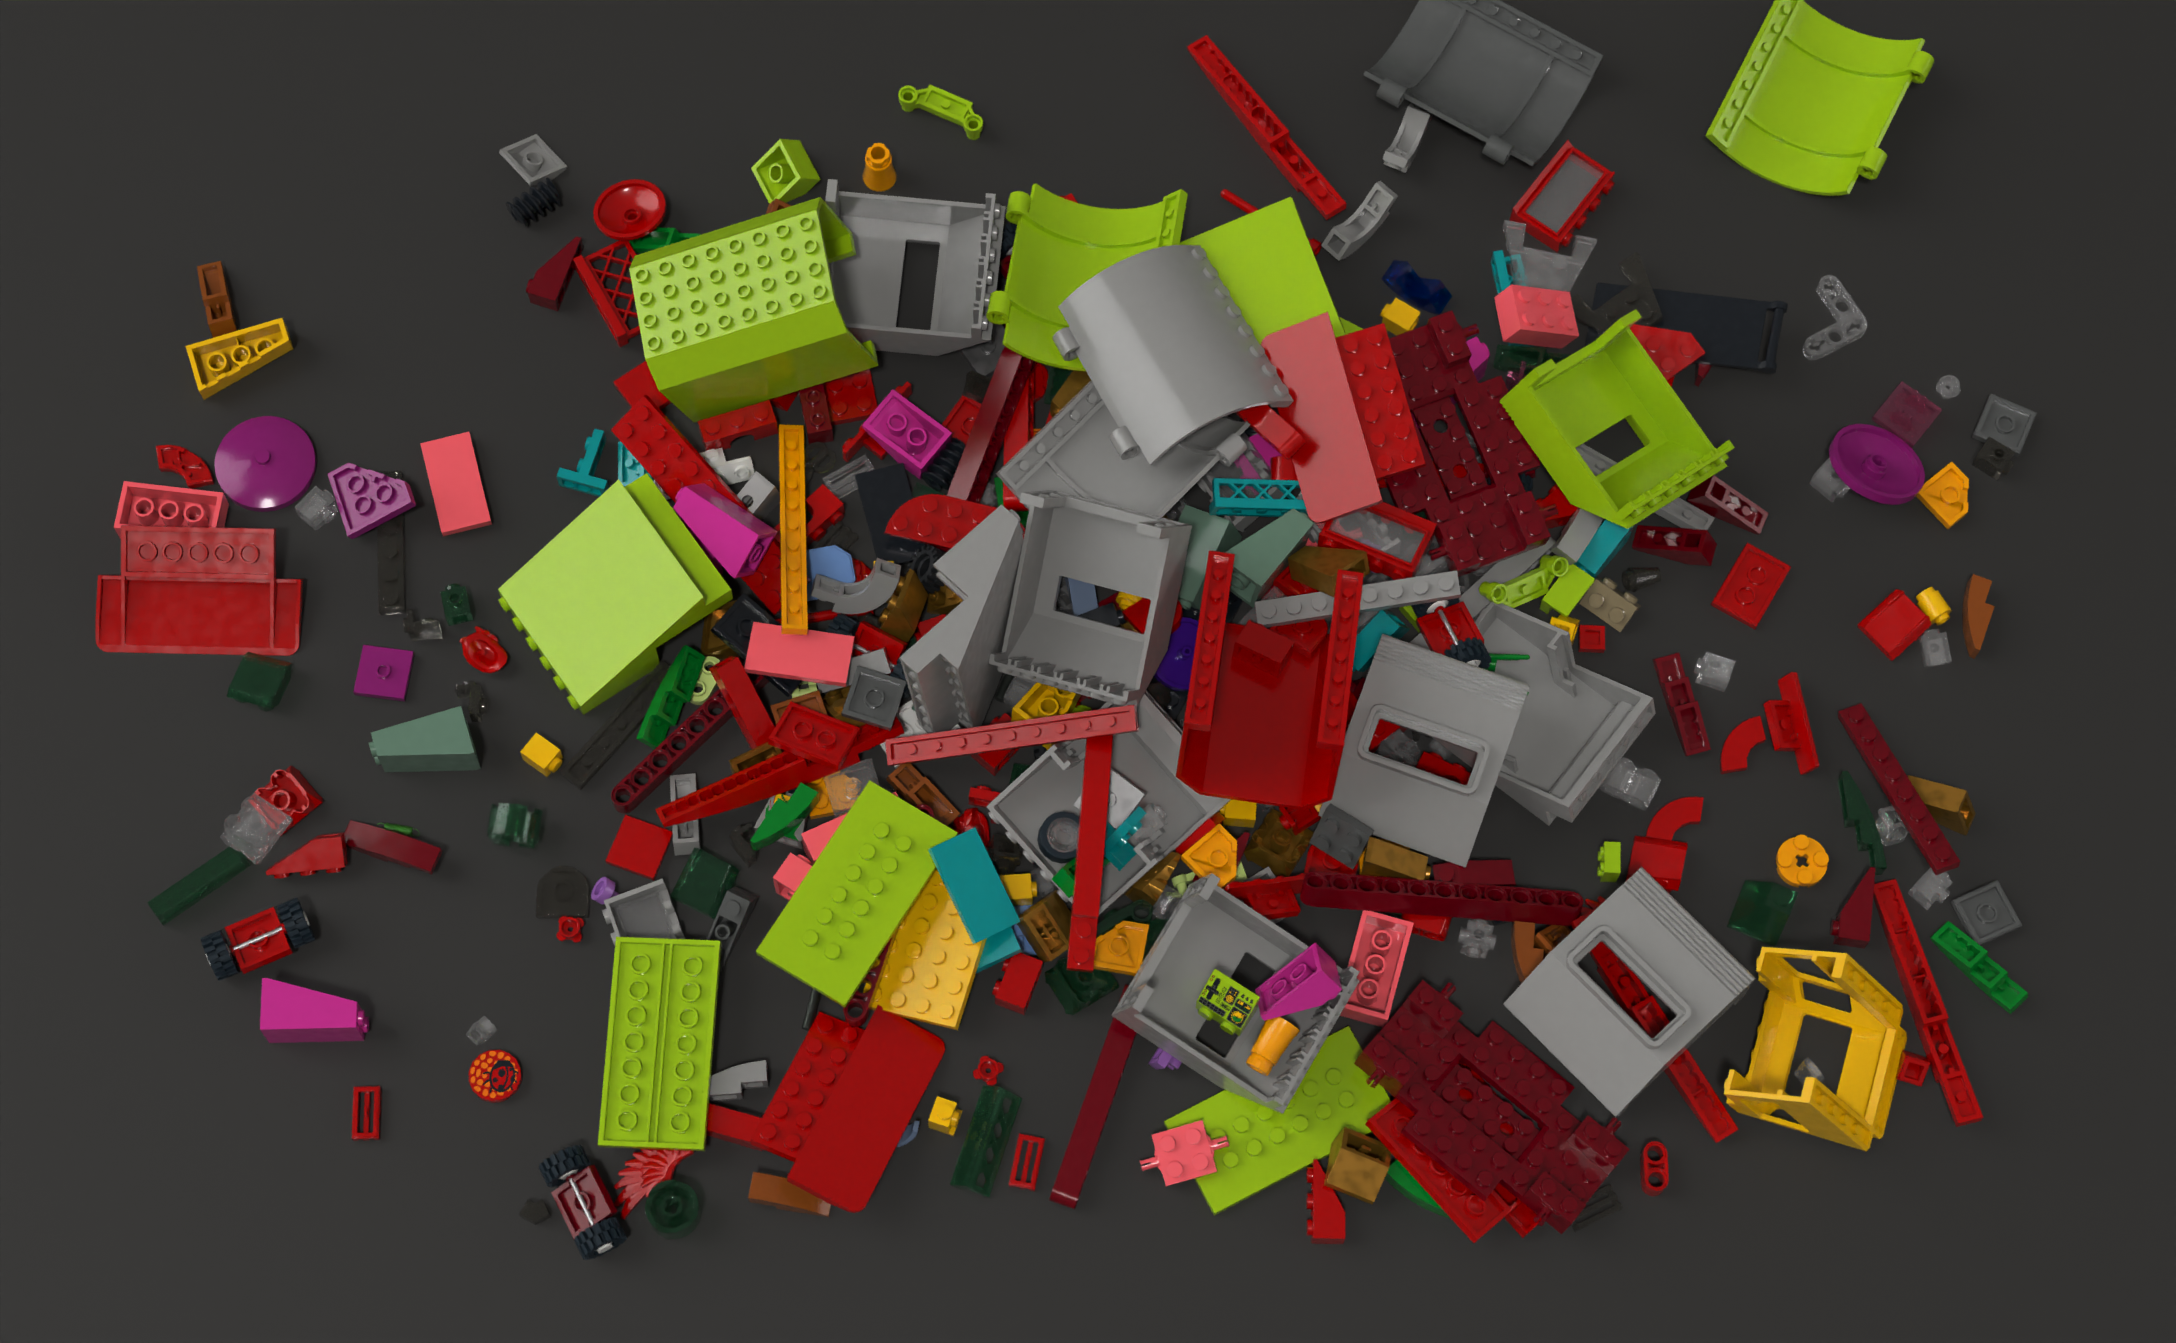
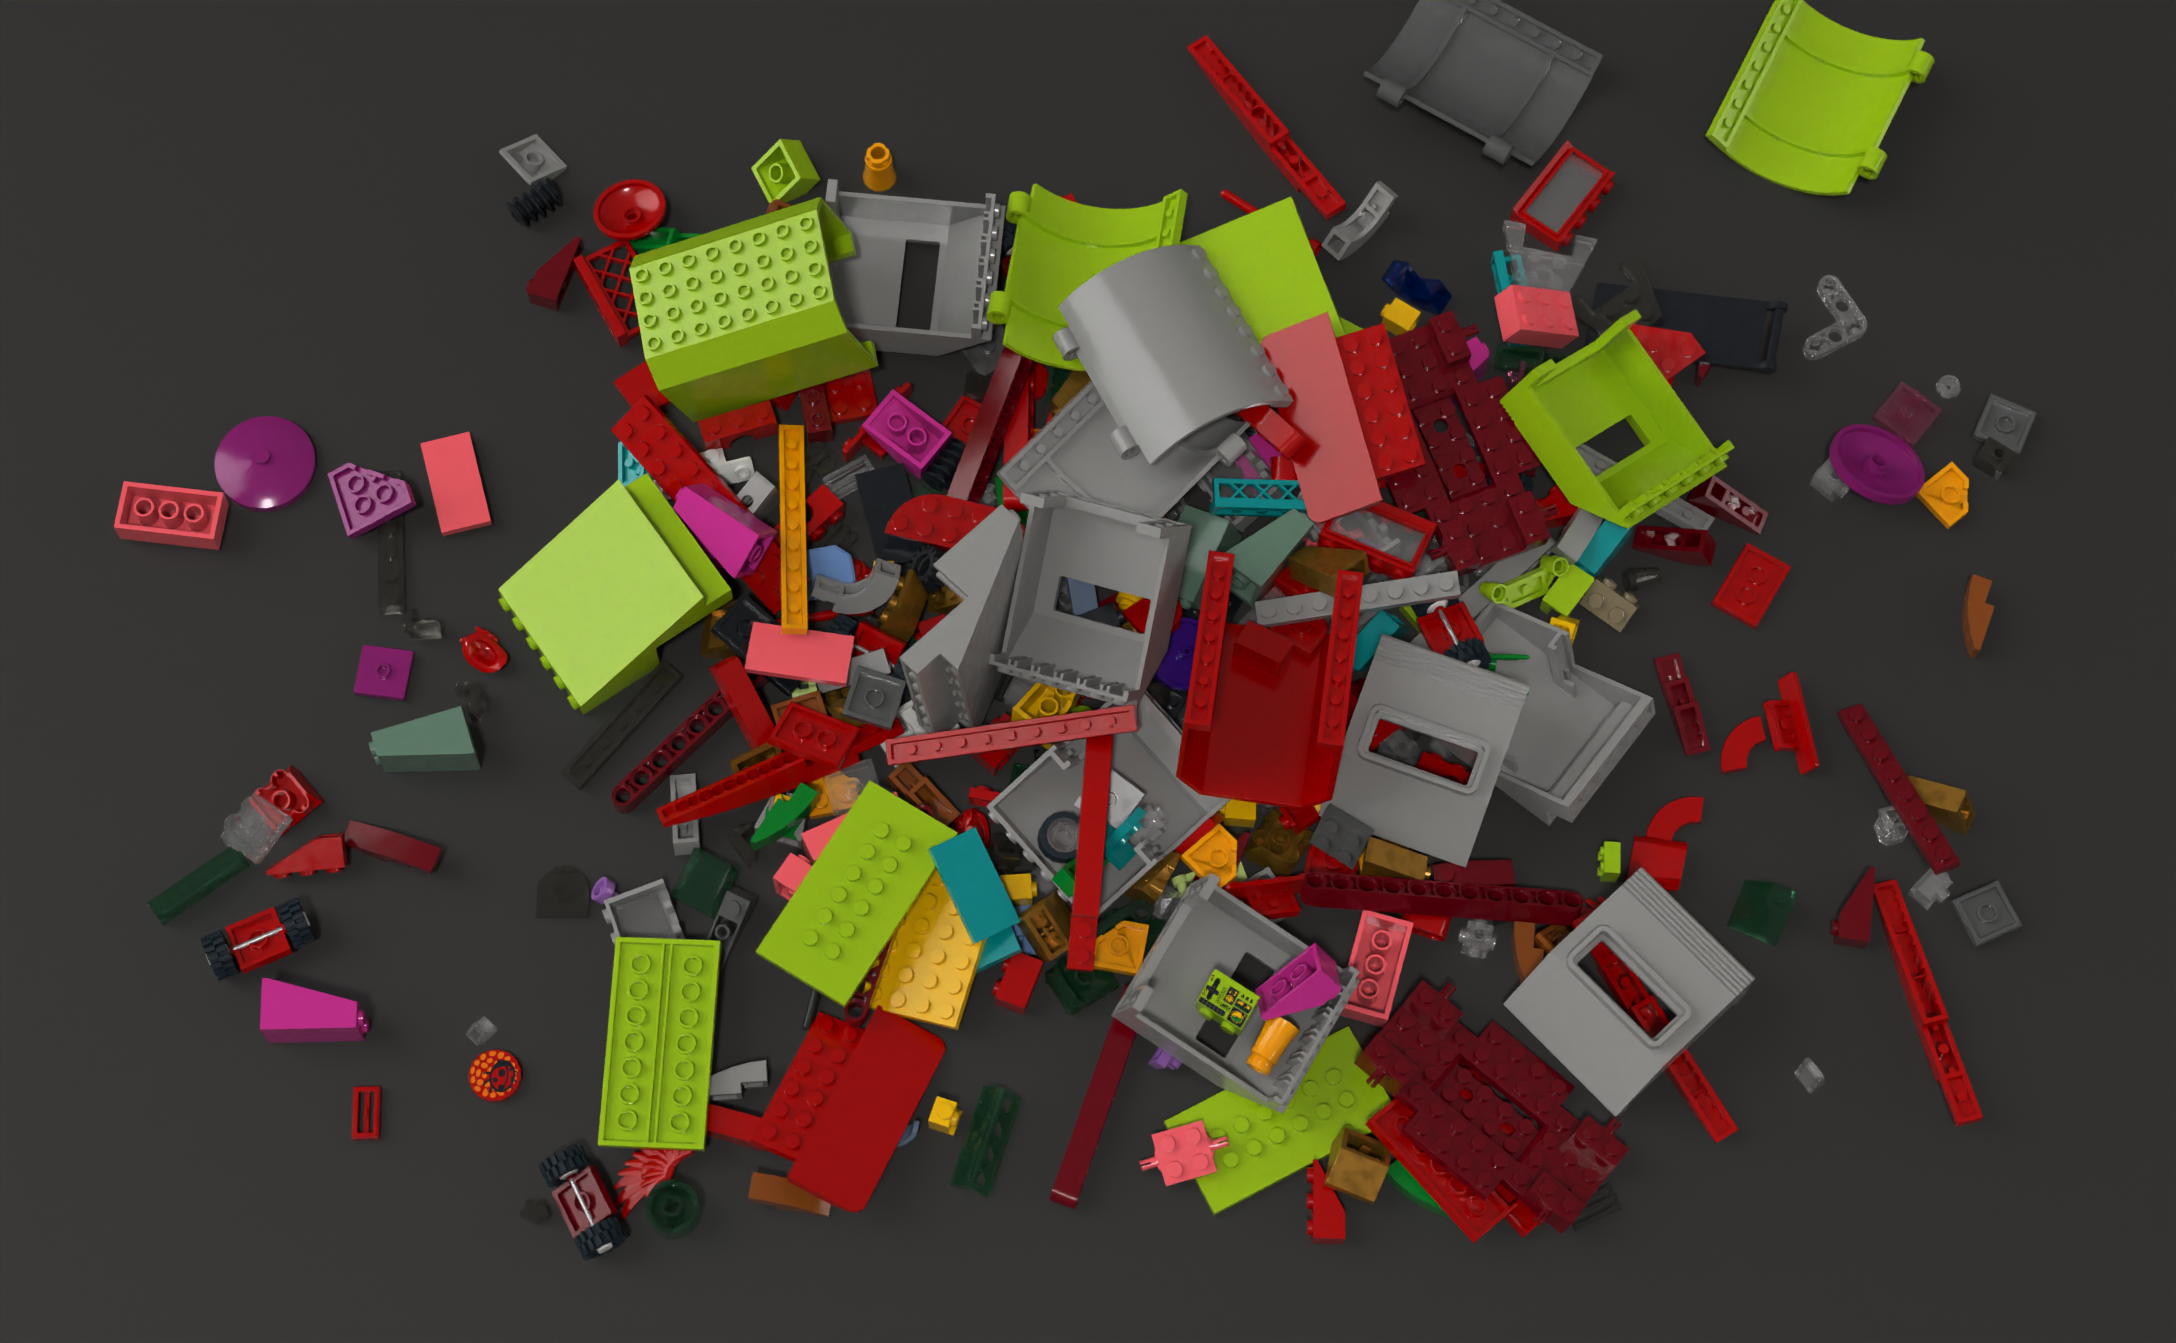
red slope [95,525,303,656] -> none
red tile [156,445,214,489] -> none
yellow wedge [186,318,293,400] -> none
dark orange slope [197,261,237,338] -> none
clear green slope [227,652,292,712] -> none
clear brick [295,486,338,531] -> none
bright green piece [377,823,419,837] -> none
clear green brick [440,584,474,626] -> none
clear green brick [486,803,543,849] -> none
yellow brick [520,732,563,777] -> none
teal bracket [556,429,609,497] -> none
red plate [556,916,584,943] -> none
red tile [605,815,673,881] -> none
green slope [636,645,706,749] -> none
yellowish green plate [690,656,720,705] -> none
lime plate [898,84,983,140] -> none
red plate [973,1056,1004,1086] -> none
red tile [1009,1134,1045,1192] -> none
light grey arch [1382,102,1433,173] -> none
red plate [1578,625,1605,653] -> none
clear brick [1599,757,1661,811] -> none
red beam [1640,1141,1669,1197] -> none
clear brick [1693,651,1735,692] -> none
yellow piece [1724,947,1907,1151] -> none
light orange plate [1776,834,1829,887] -> none
clear green slope [1838,771,1887,875] -> none
red slope [1857,589,1932,661] -> none
red slope [1896,1050,1930,1087] -> none
yellow brick [1916,587,1952,625] -> none
clear brick [1919,629,1952,668] -> none
green slope [1931,921,2028,1014] -> none

